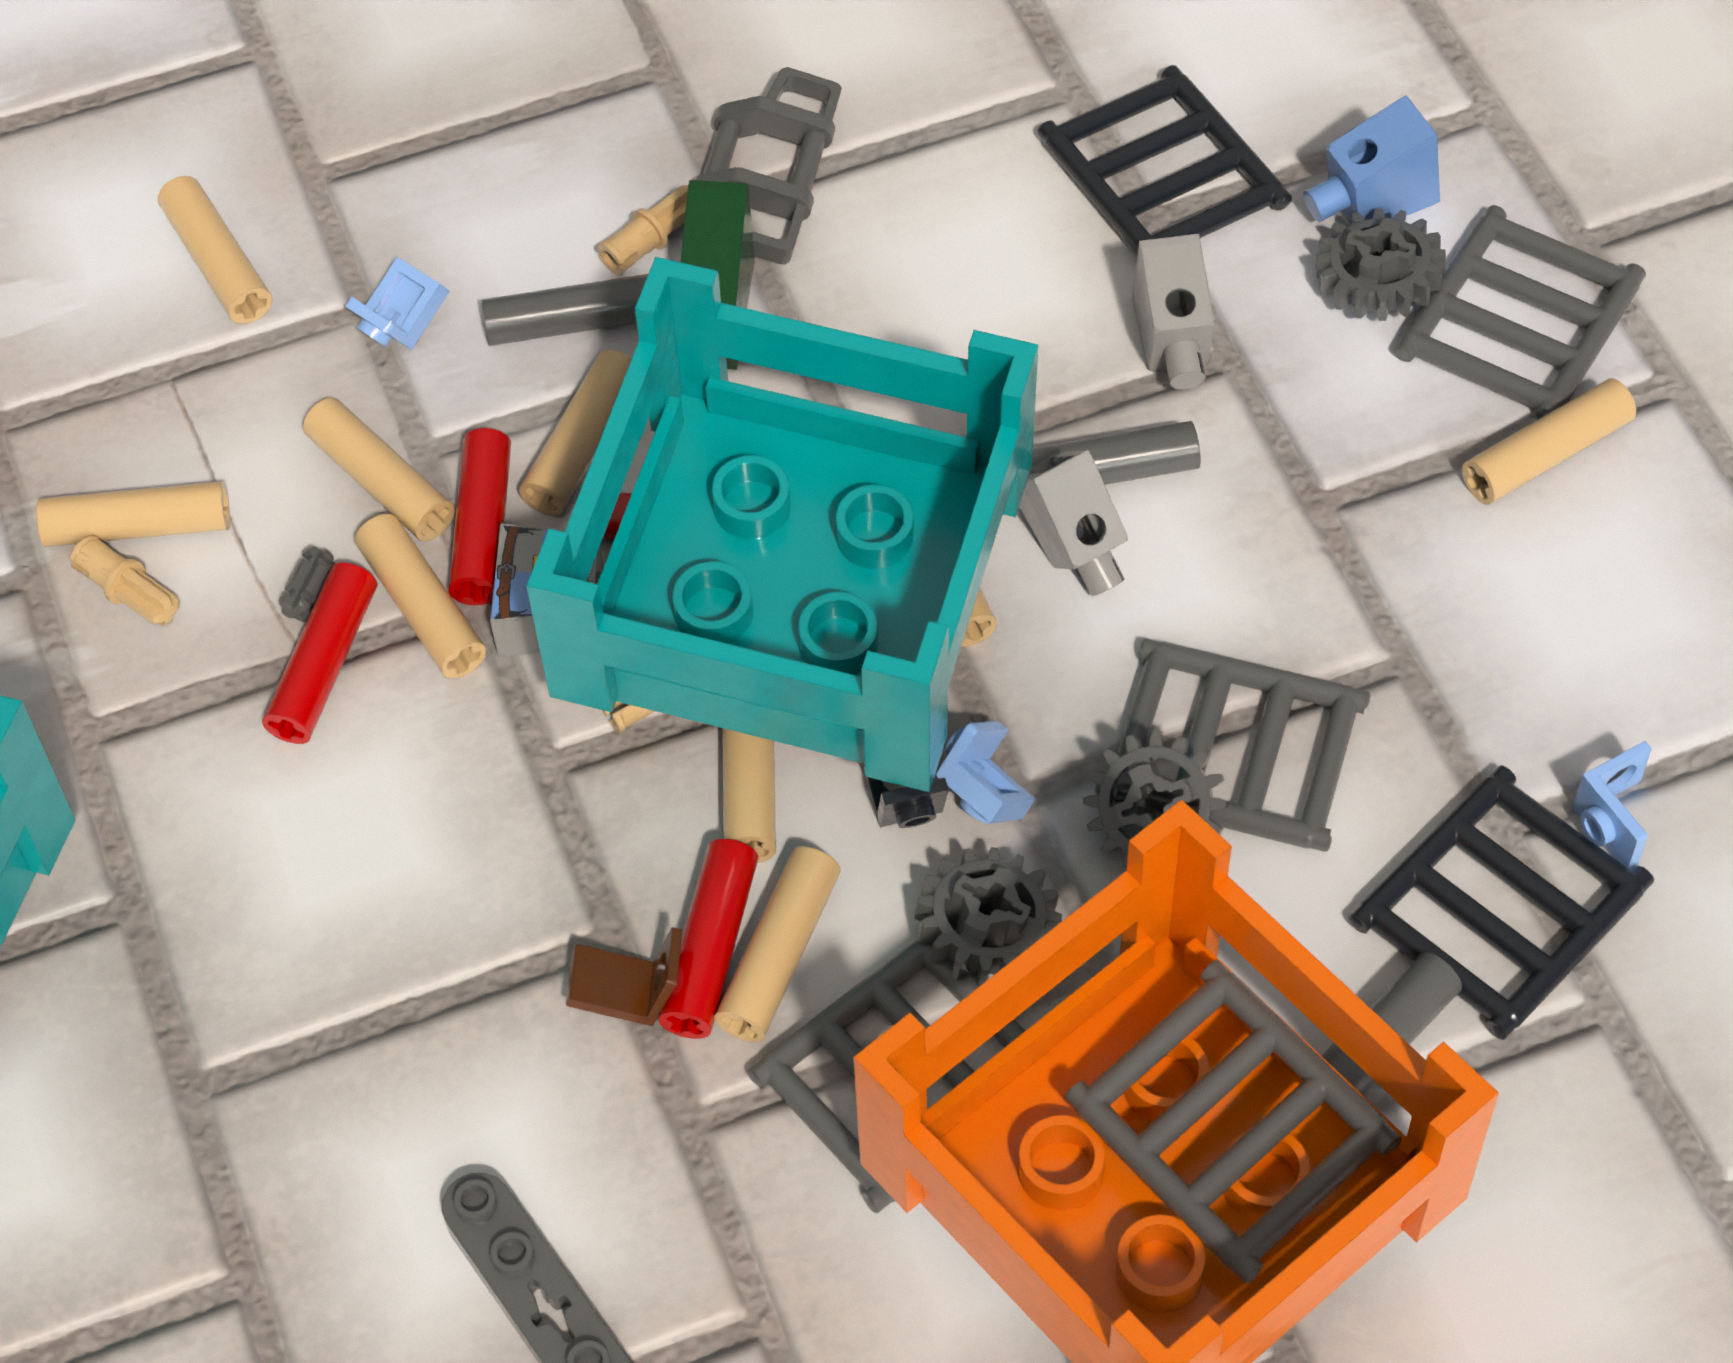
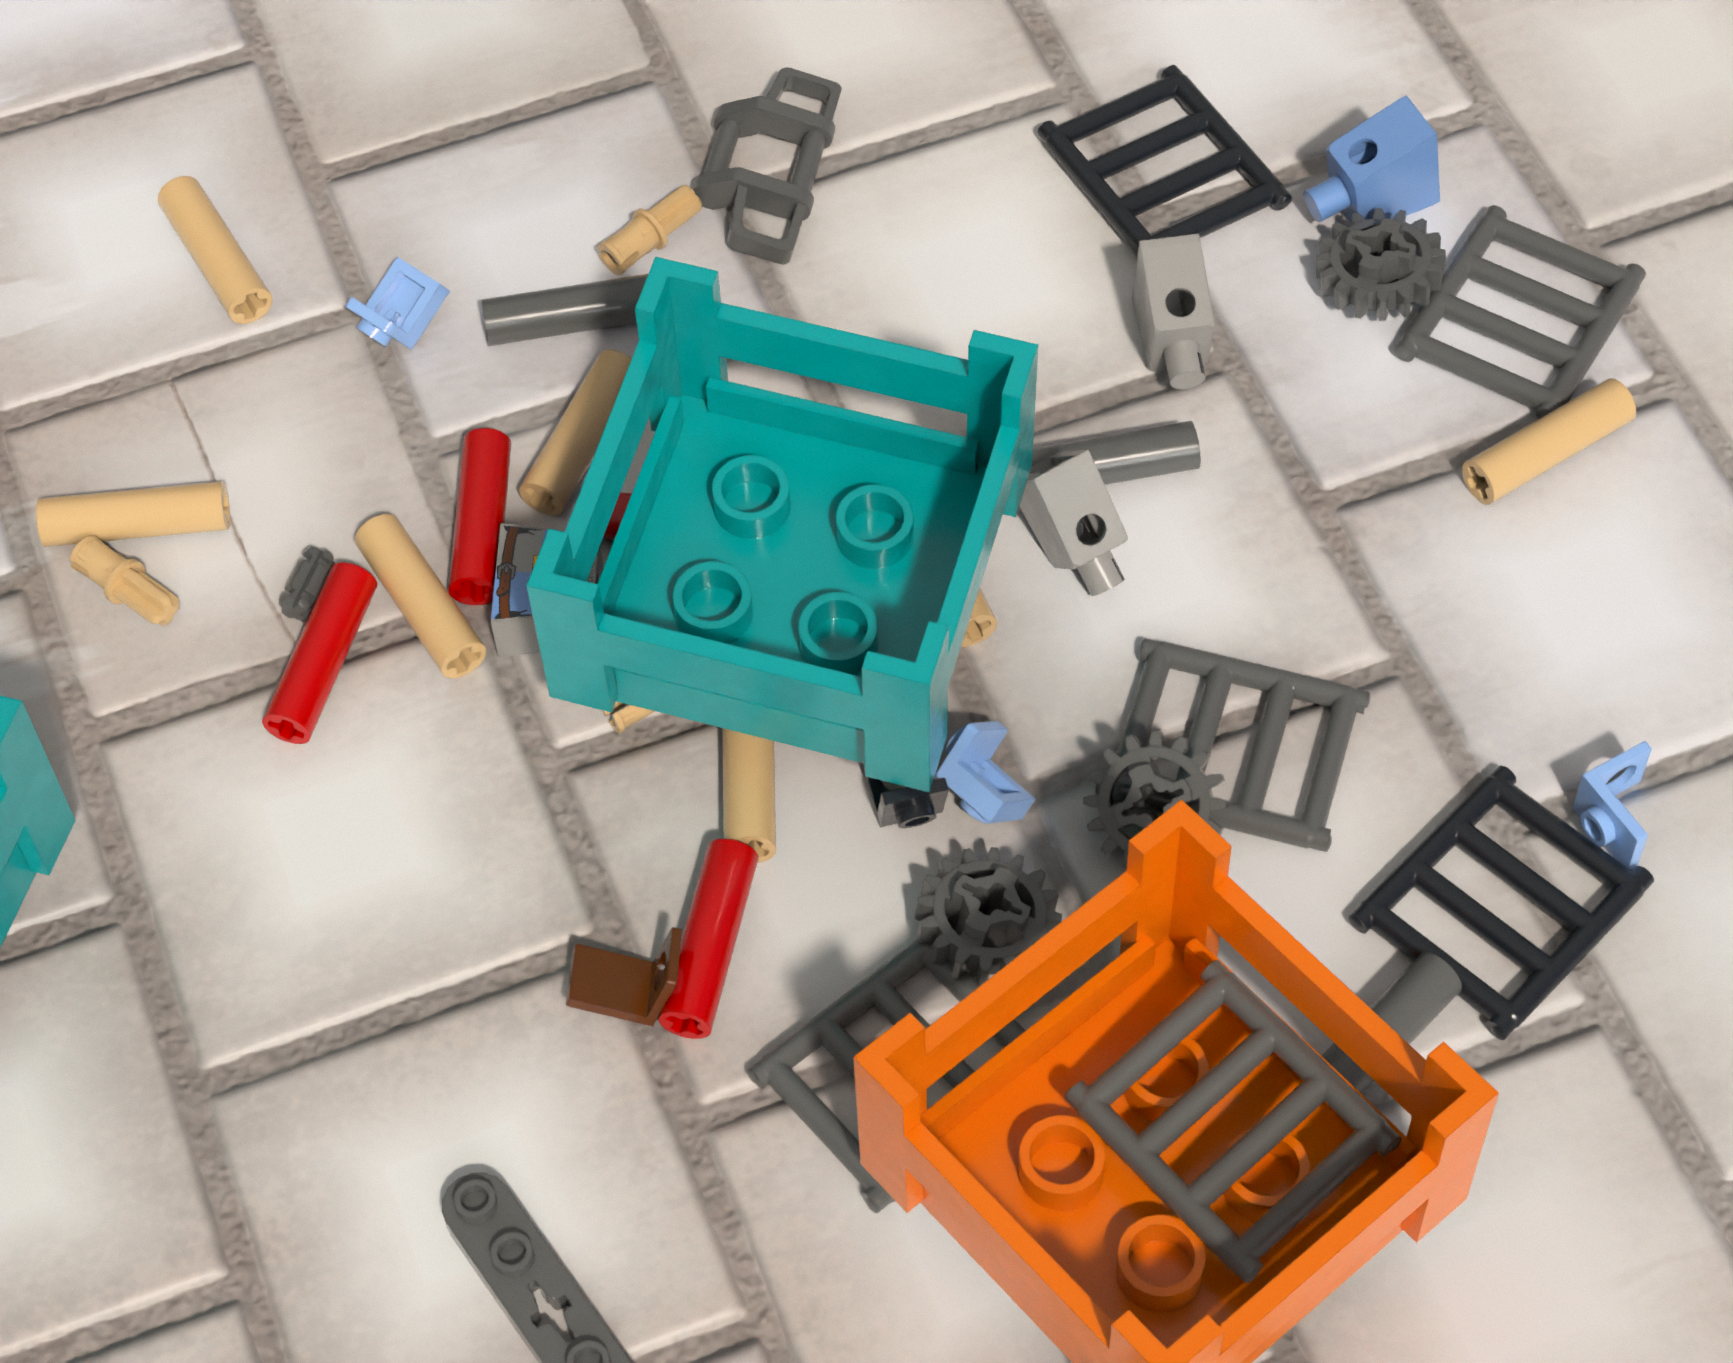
tan piece [303,397,455,541] -> none
dark green slope [681,180,755,370] -> none
tan piece [714,846,841,1042] -> none

